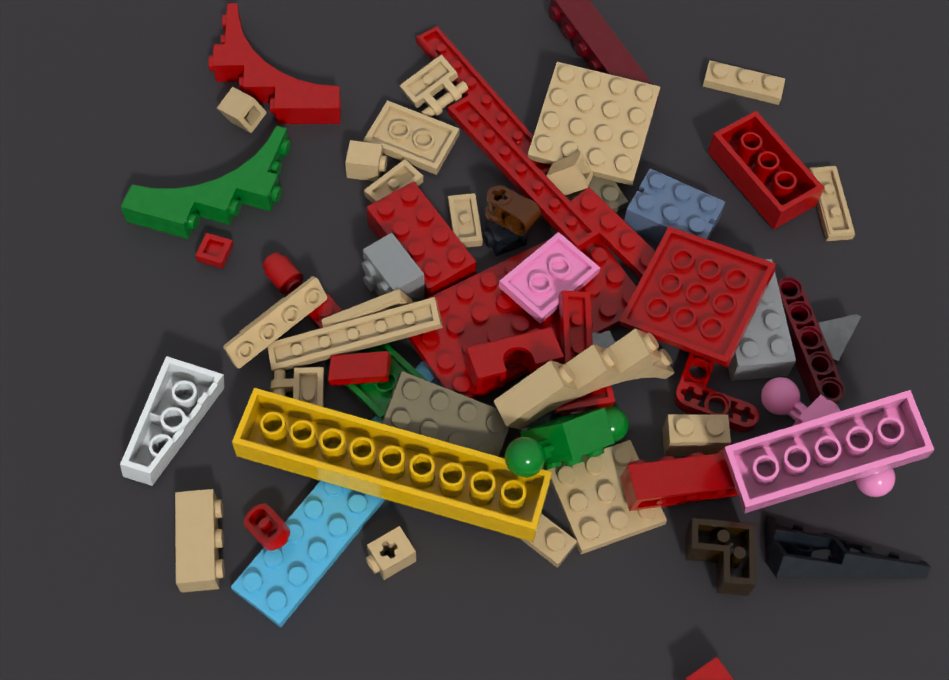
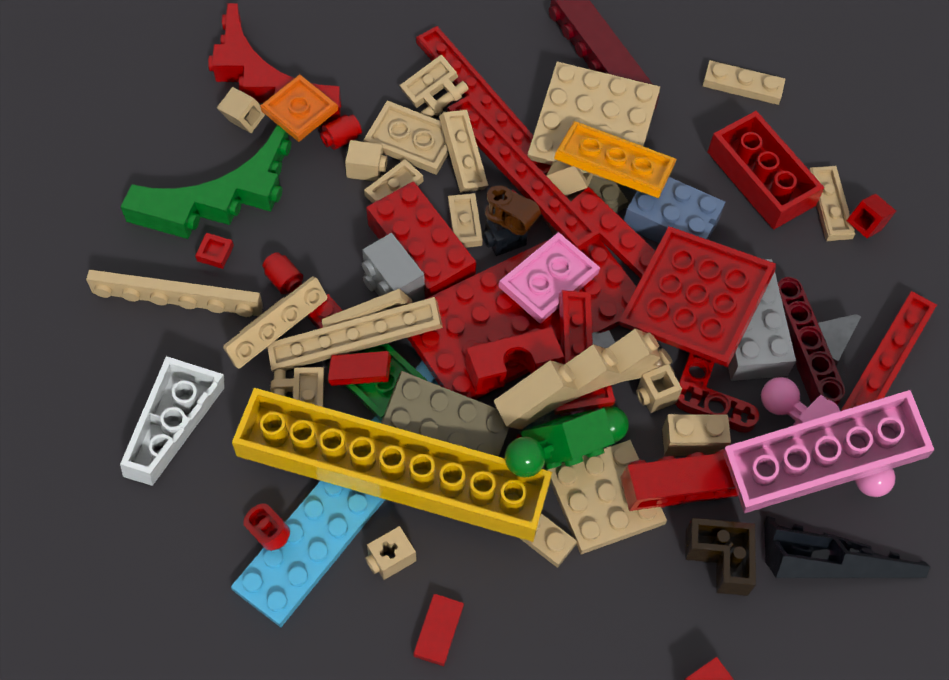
tan brick [175,489,225,593] -> none
none -> tan plate [86,270,263,317]
none -> orange tile [260,74,338,142]
none -> red brick [320,114,362,150]
none -> red tile [413,594,464,666]
none -> tan plate [439,110,488,193]
none -> light orange tile [554,121,677,198]
none -> tan brick [636,364,682,413]
none -> red plate [841,291,937,411]
none -> red brick [846,193,896,238]

